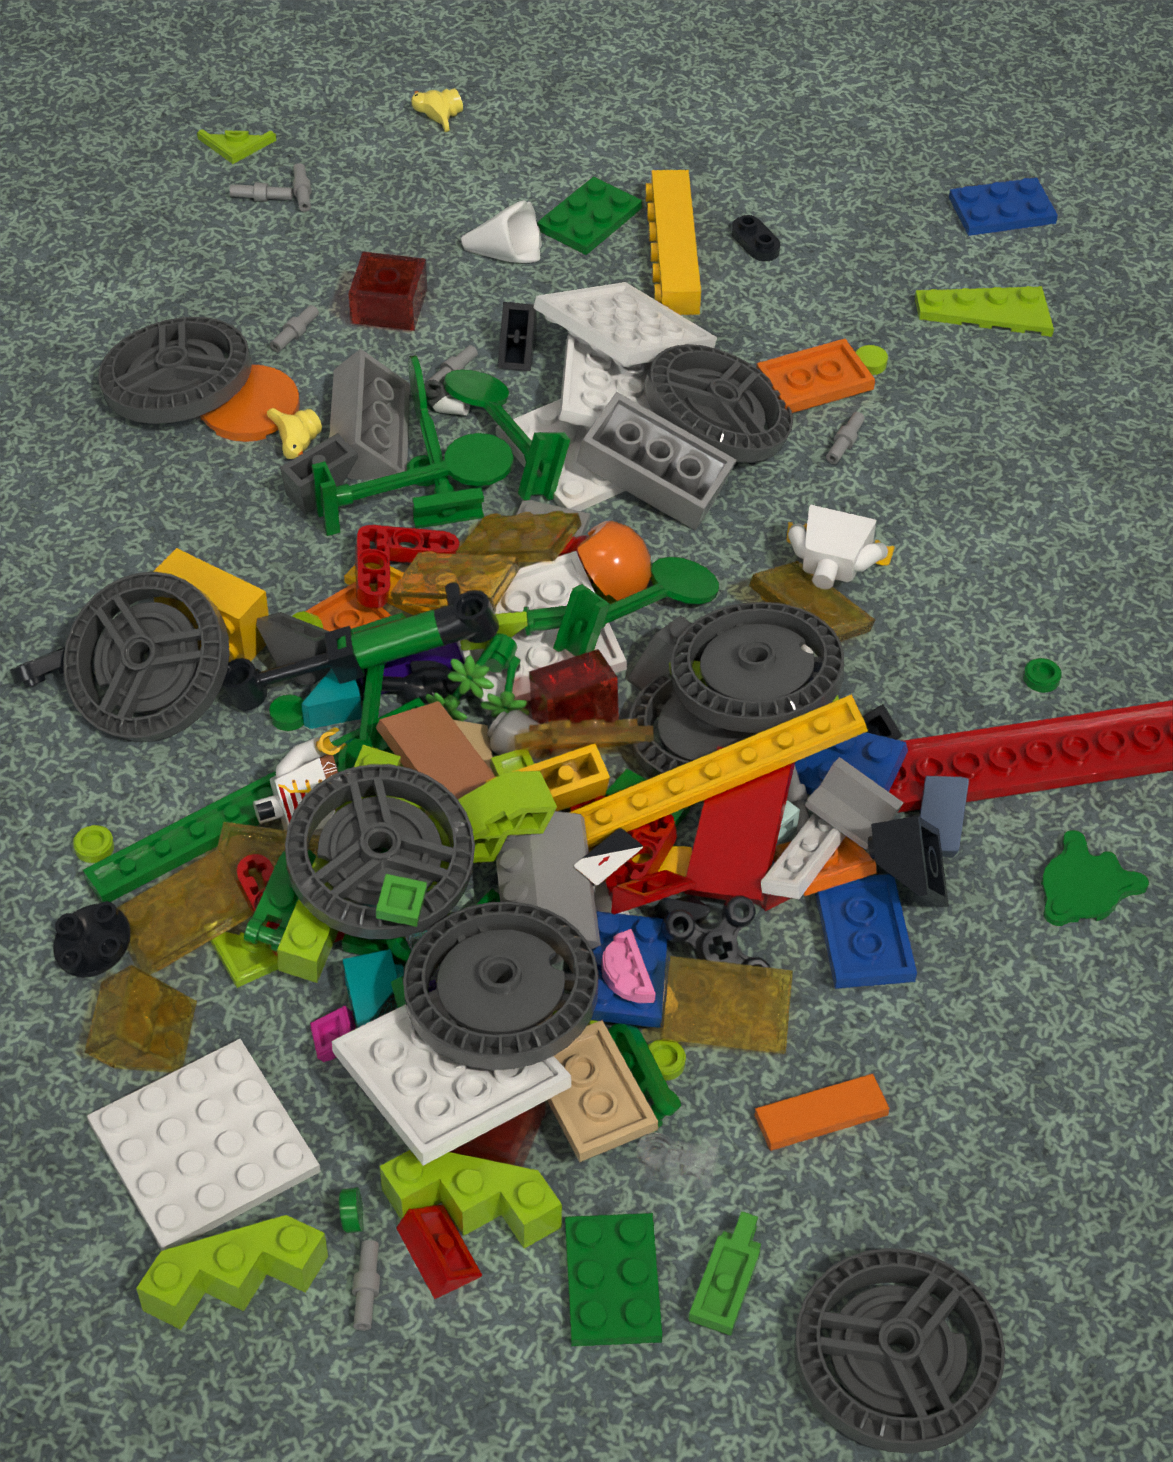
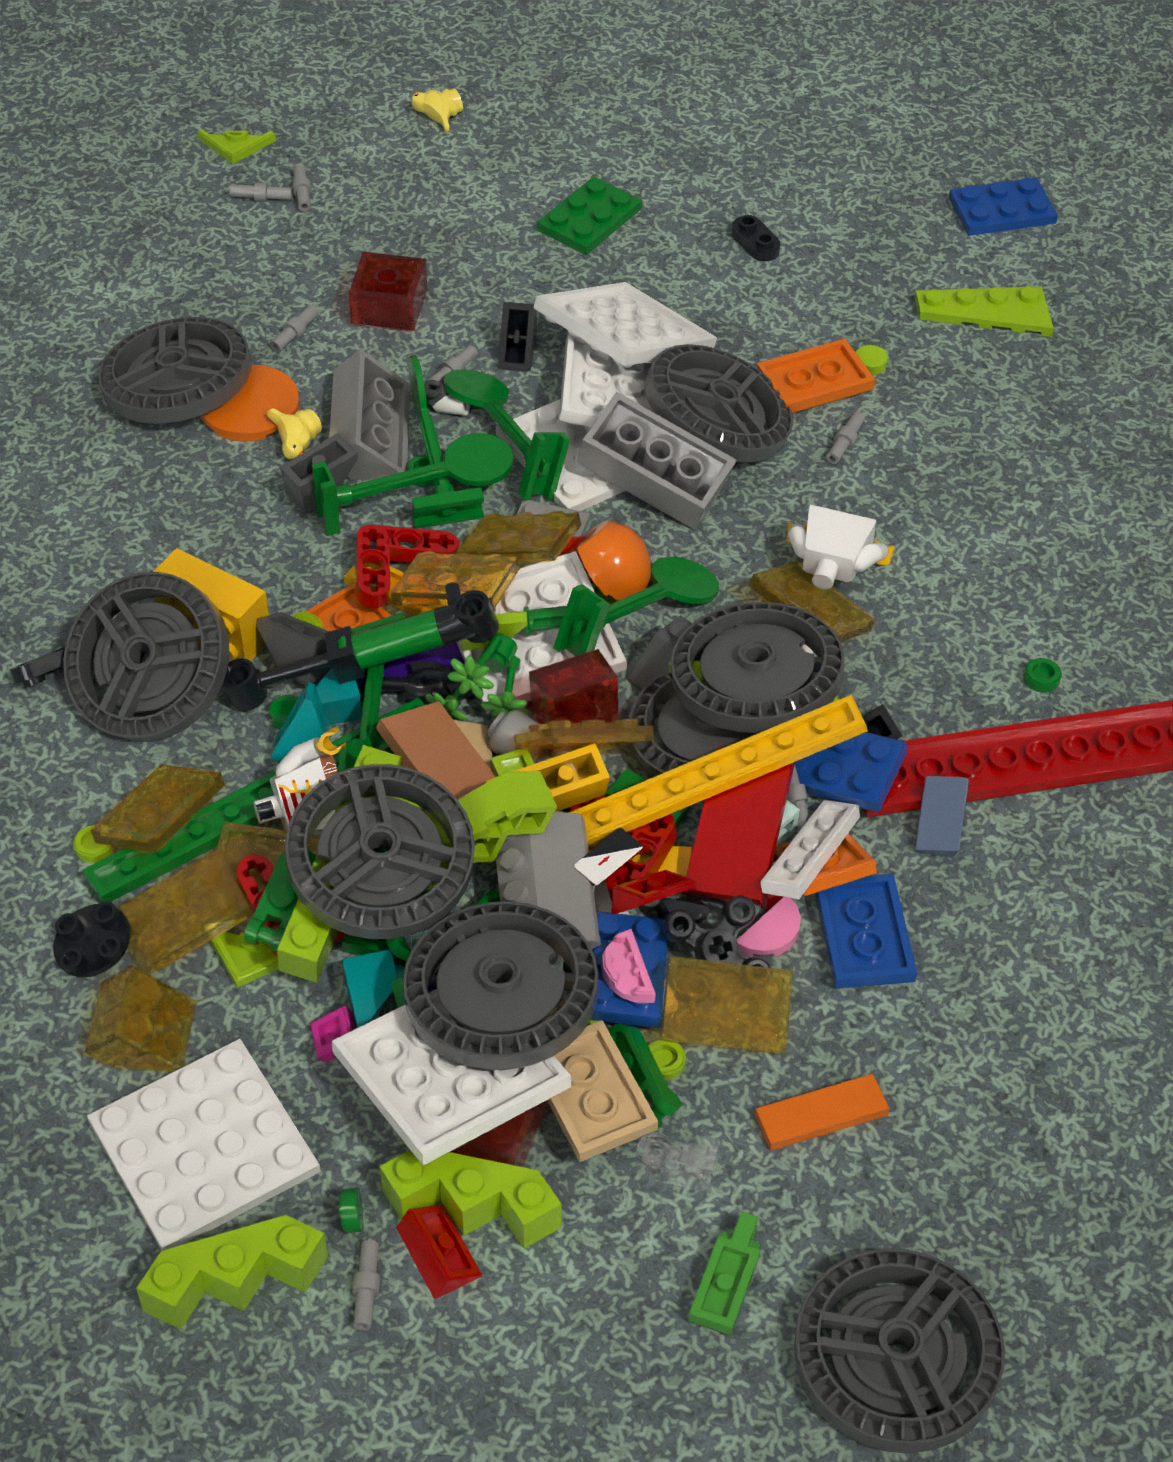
bright green plate [376,874,427,927] -> none
white hat [461,200,542,263] -> none
green plate [565,1213,662,1347] -> none
yellow brick [645,170,701,315] -> none
light grey panel [805,757,904,850] -> none
black slope [868,816,949,907] -> none
green tile [1041,830,1149,926] -> none
none -> clear yellow plate [90,764,225,853]
none -> teal slope [270,682,331,761]
none -> bright pink tile [737,897,801,957]

